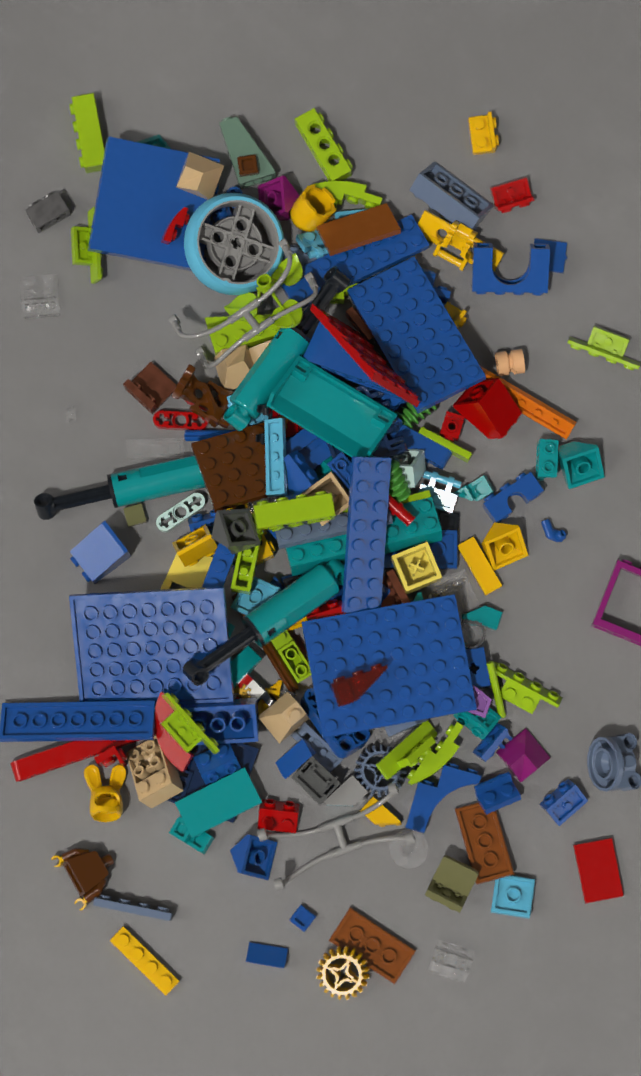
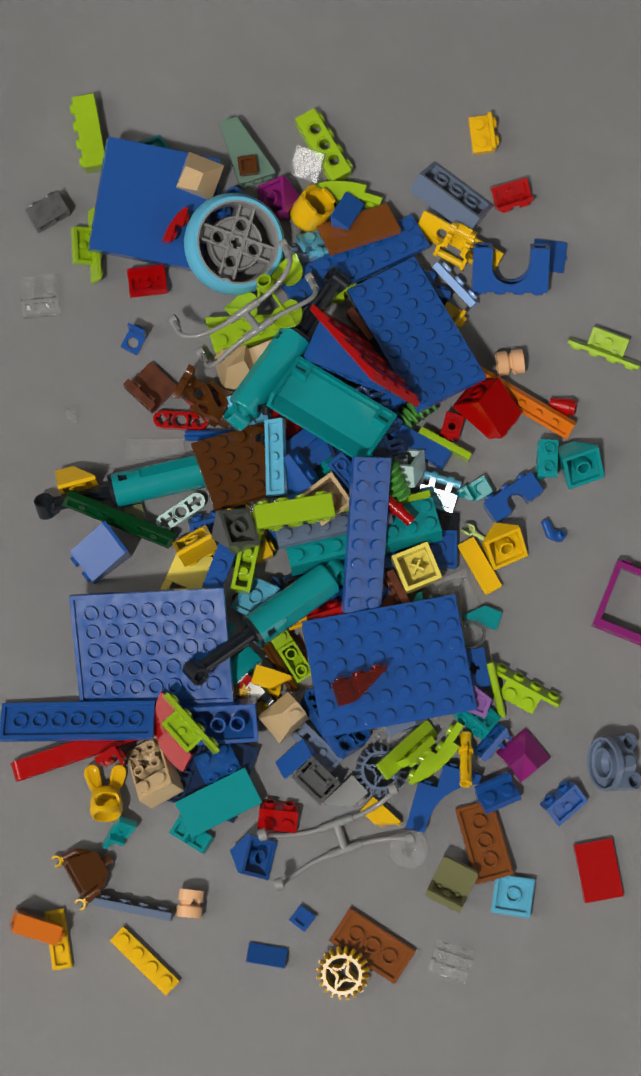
none -> orange slope [9,908,65,946]
none -> yellow tile [44,908,73,970]
none -> yellow slope [55,466,99,495]
none -> dark green plate [62,490,176,549]
none -> teal slope [102,816,137,849]
none -> blue bracket [121,323,147,355]
none -> red bracket [127,264,168,298]
none -> light nougat wheel [176,889,204,919]
none -> yellow slope [251,665,293,689]
none -> clear piece [289,145,326,183]
none -> blue slope [330,192,364,230]
none -> light blue plate [432,262,480,308]
none -> yellow pin [458,731,474,788]
none -> yellowish green hand [461,522,485,541]
none -> red cone [549,397,578,417]

